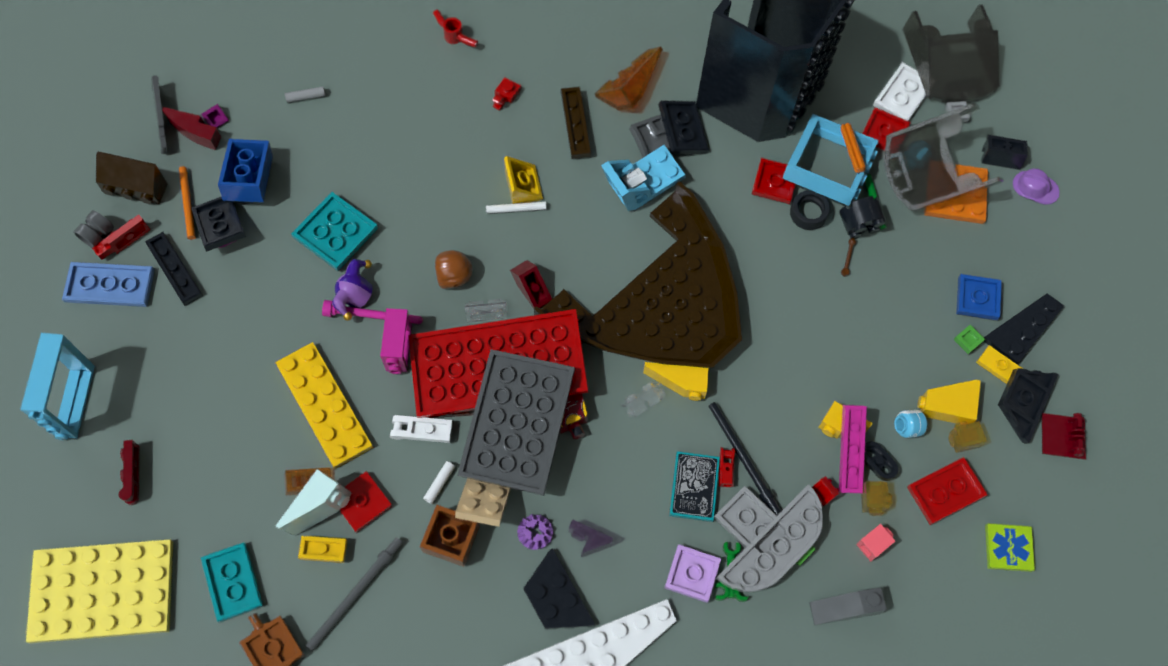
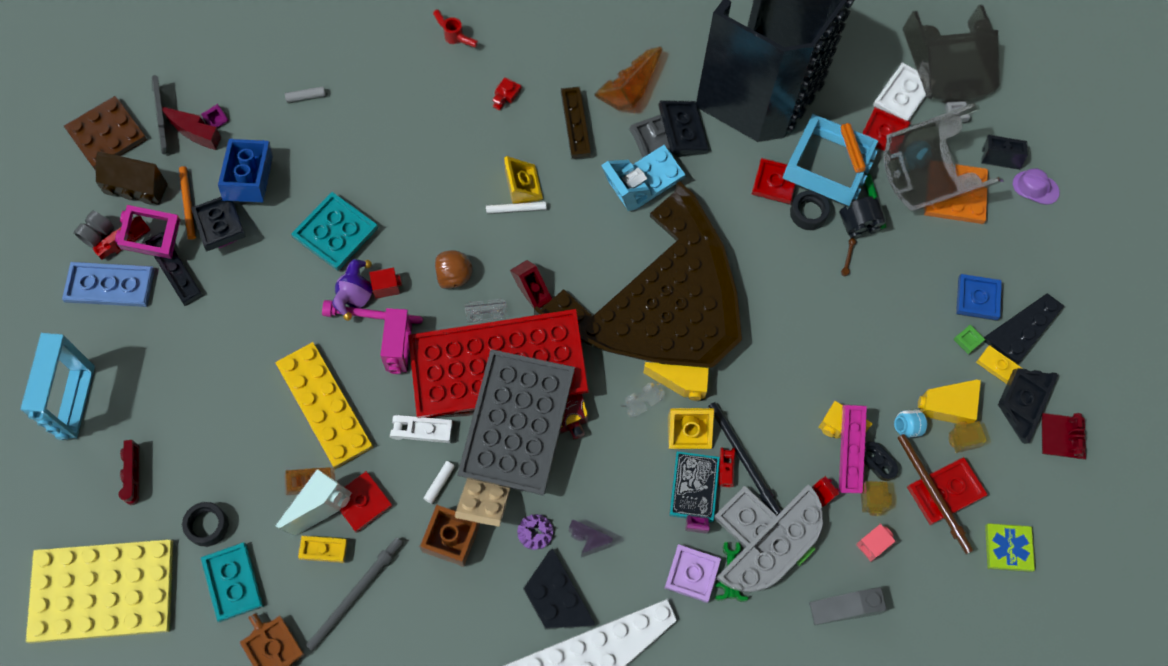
none -> reddish brown plate [64,96,147,171]
none -> dark pink window [115,205,181,259]
none -> black tyre [182,502,229,547]
none -> red brick [369,267,402,299]
none -> yellow slope [668,408,714,449]
none -> magenta slope [685,515,710,533]
none -> reddish brown bar [897,434,974,554]

